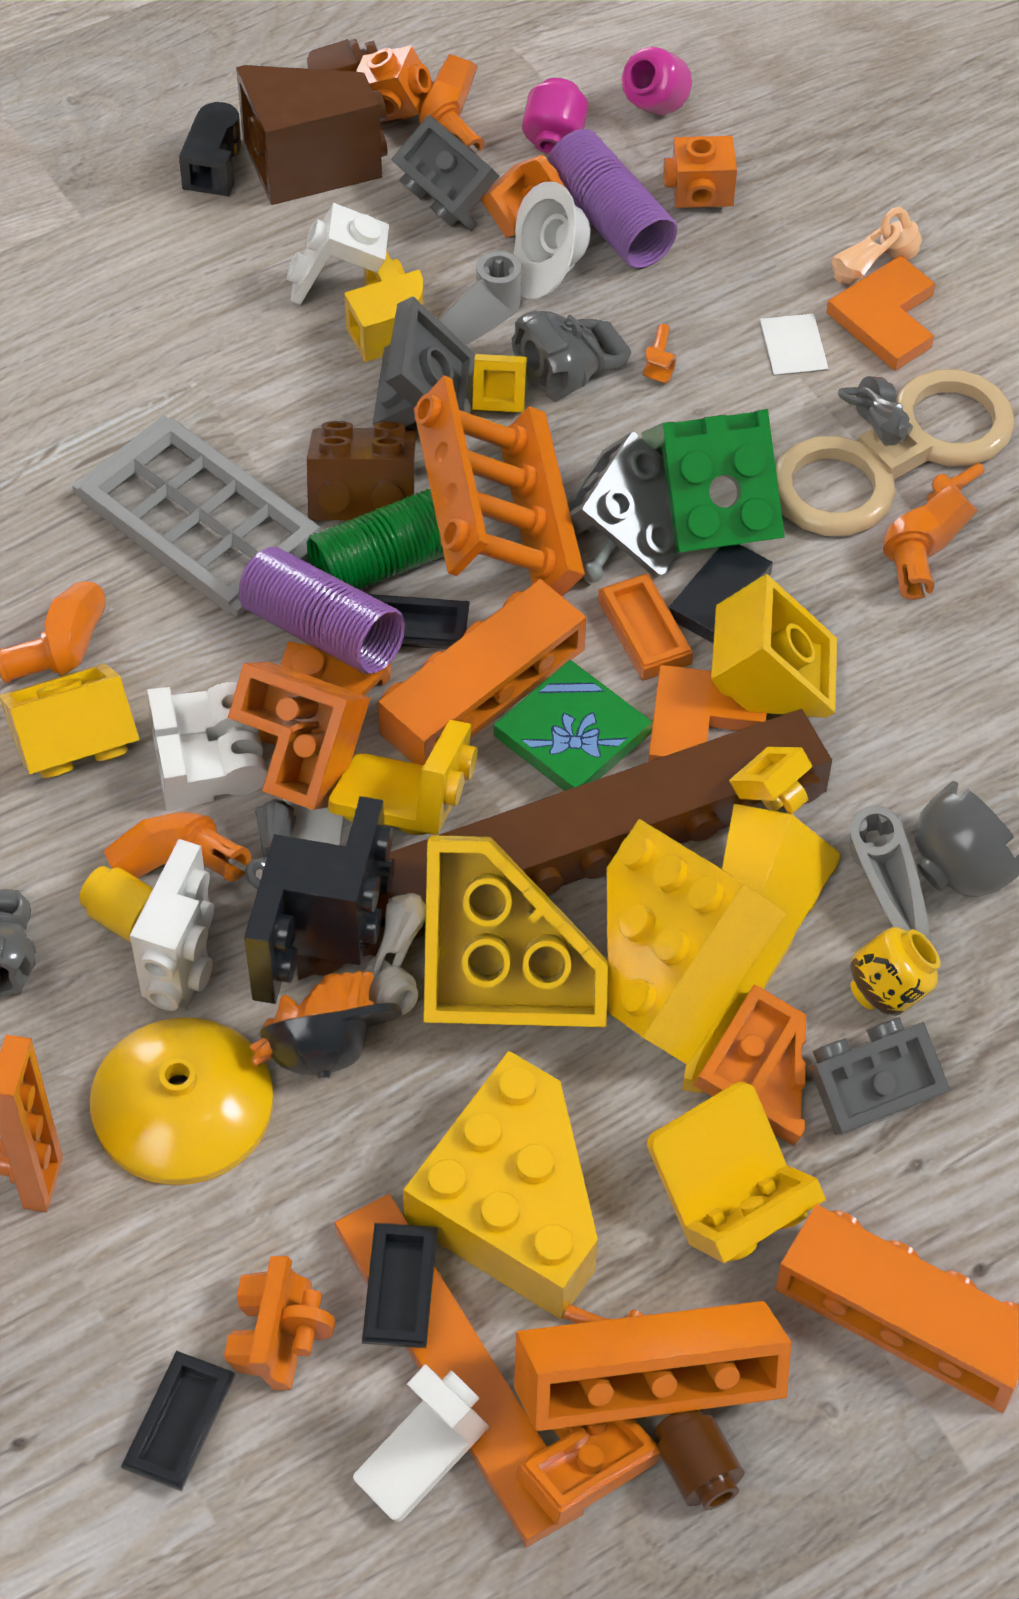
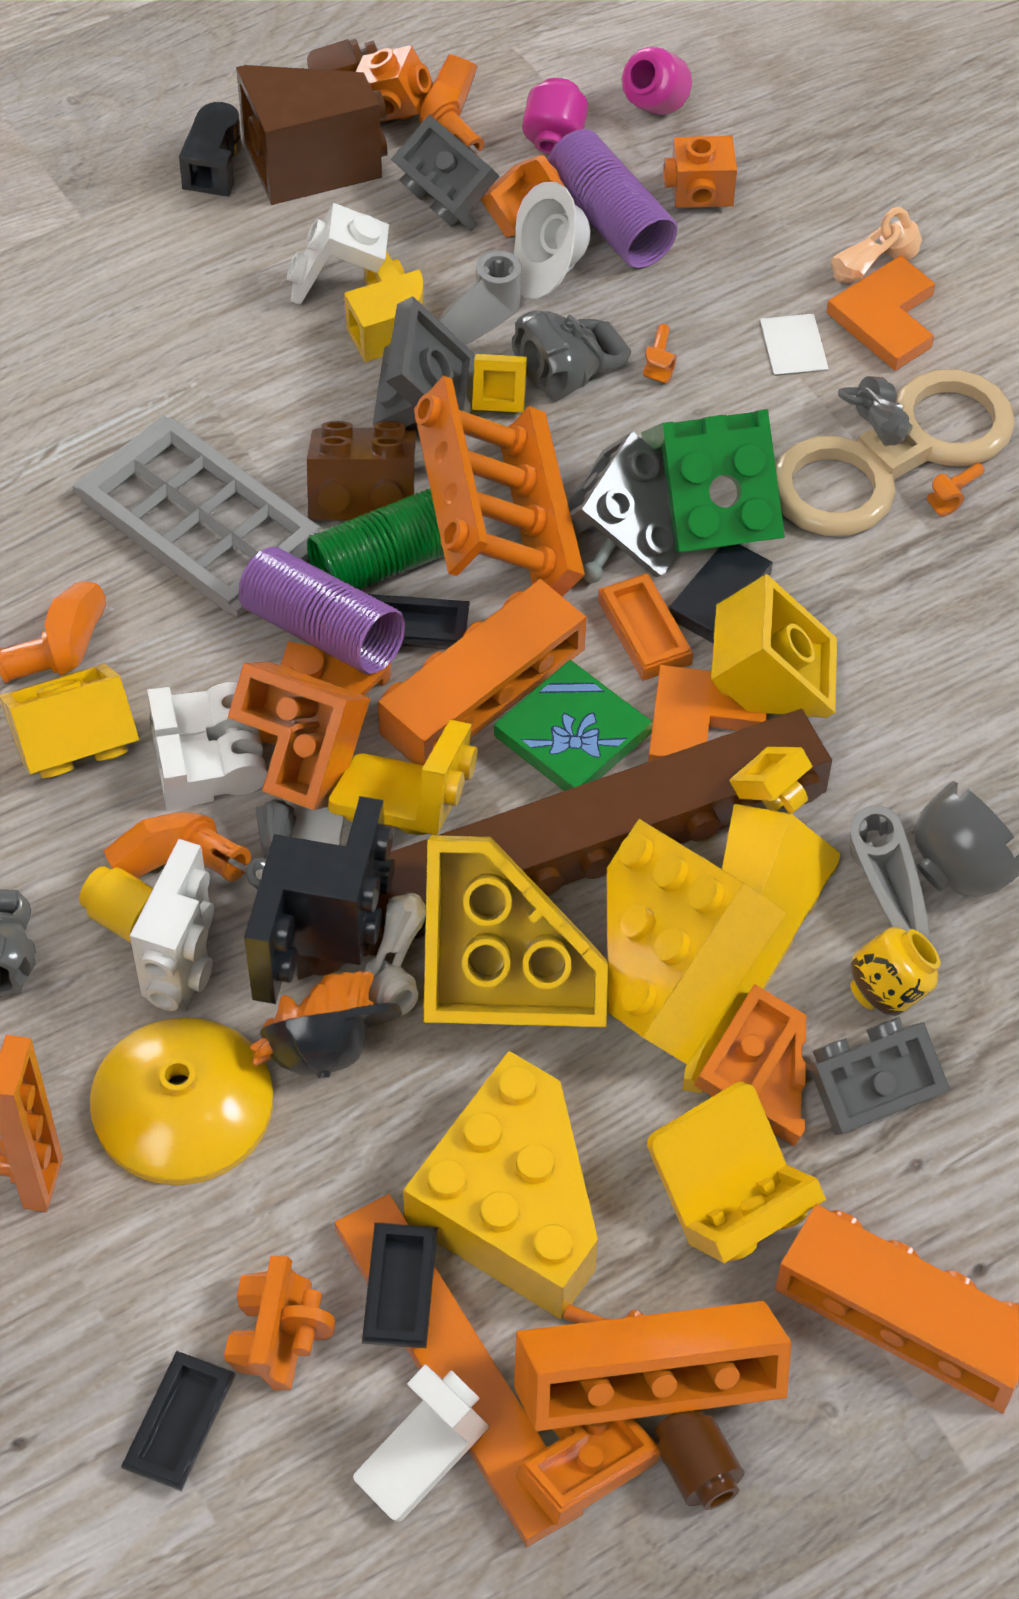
orange arm [883,484,978,600] -> none

